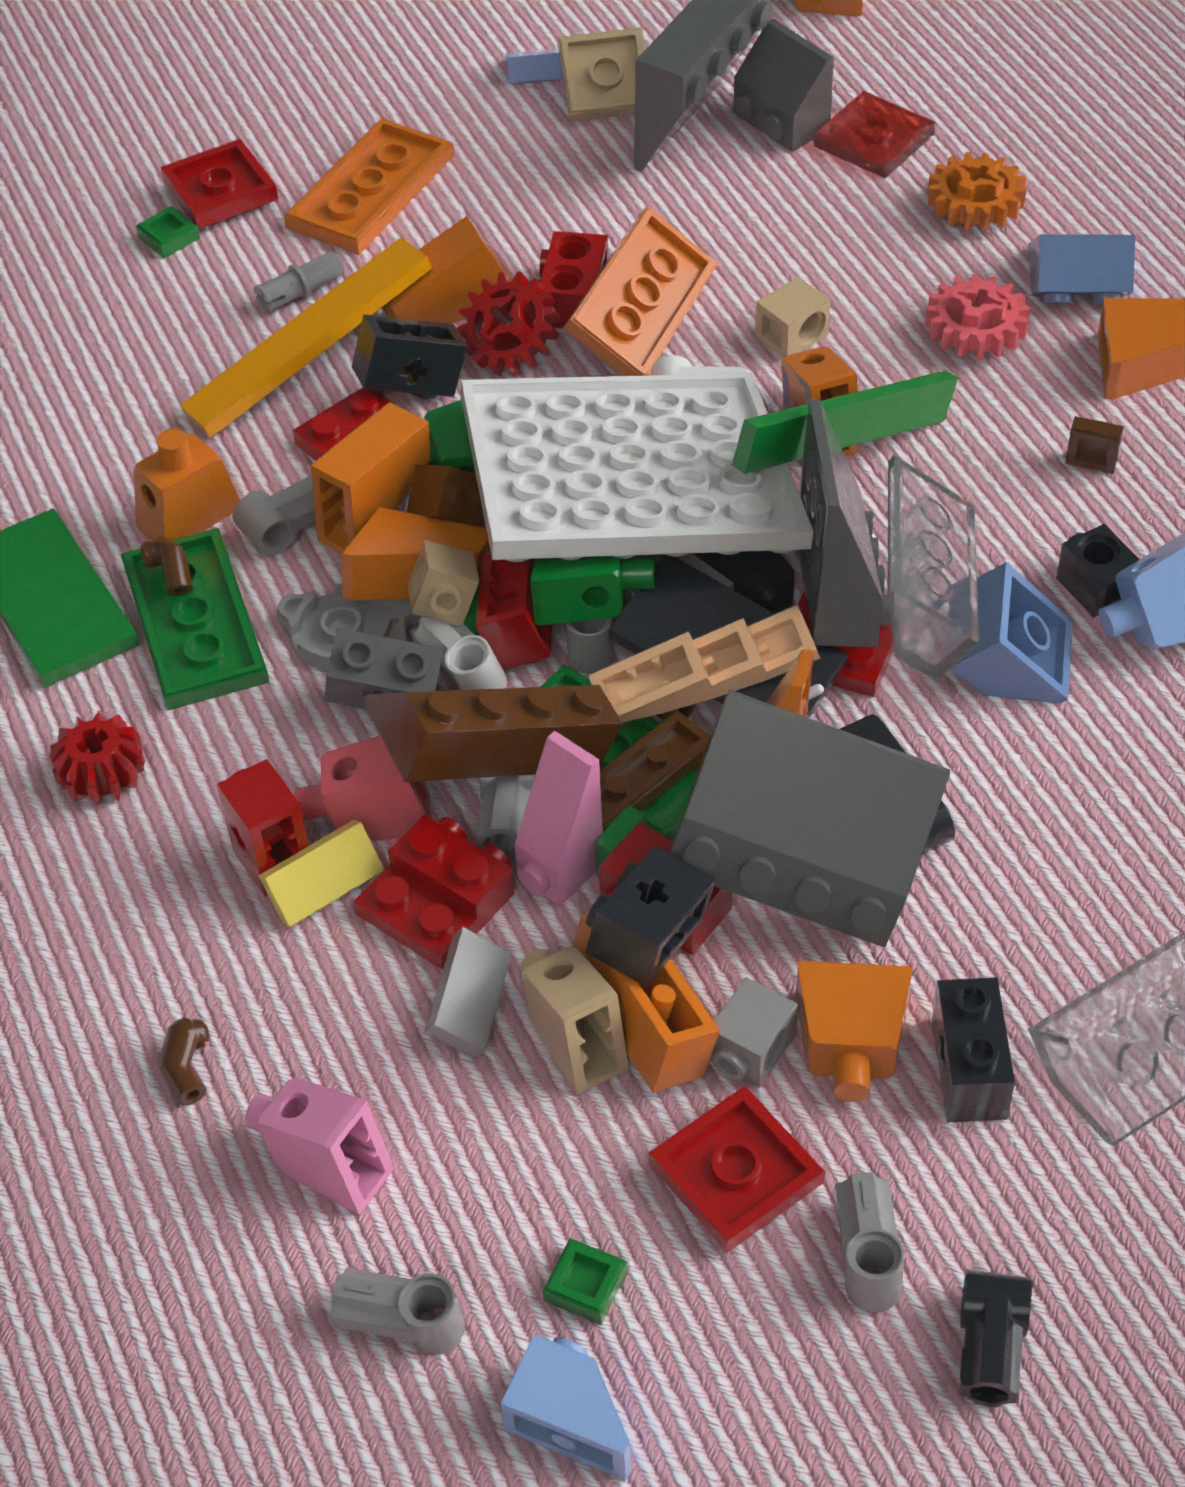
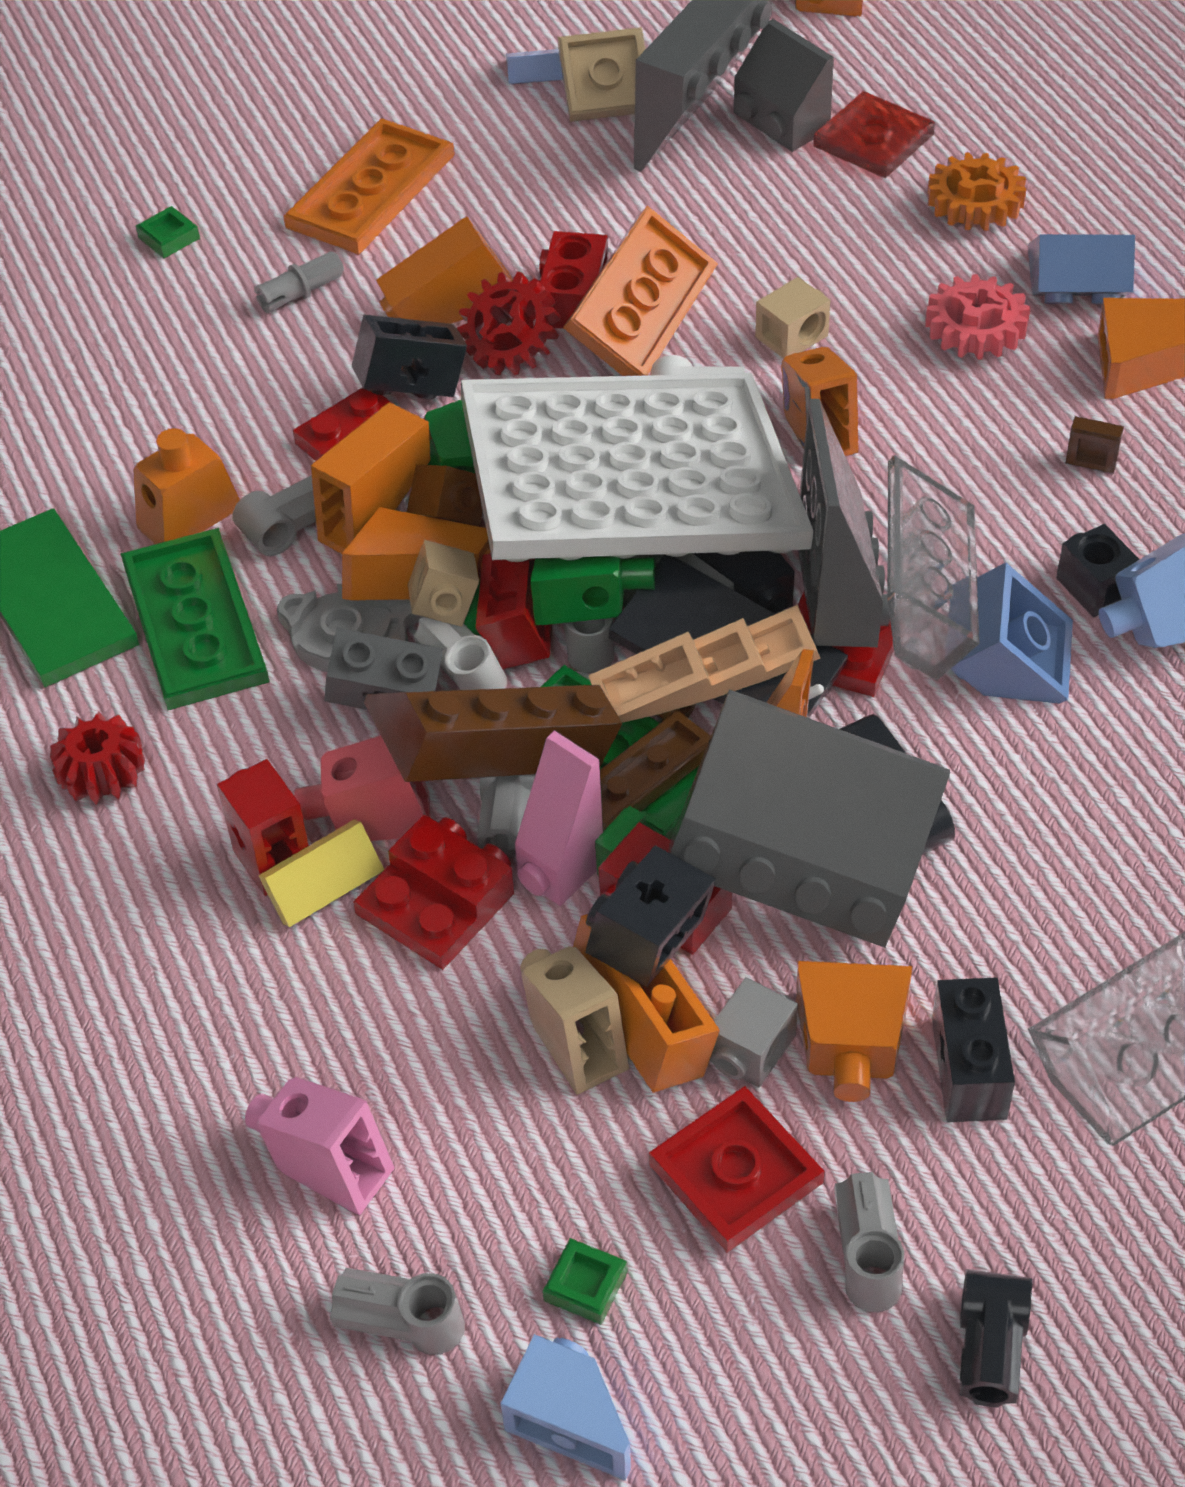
reddish brown arm [140,536,193,596] -> none
reddish brown arm [158,1017,210,1105] -> none
red plate [160,138,279,229] -> none
light orange tile [180,237,432,438] -> none
light grey tile [425,927,512,1058] -> none
green tile [732,370,958,474] -> none

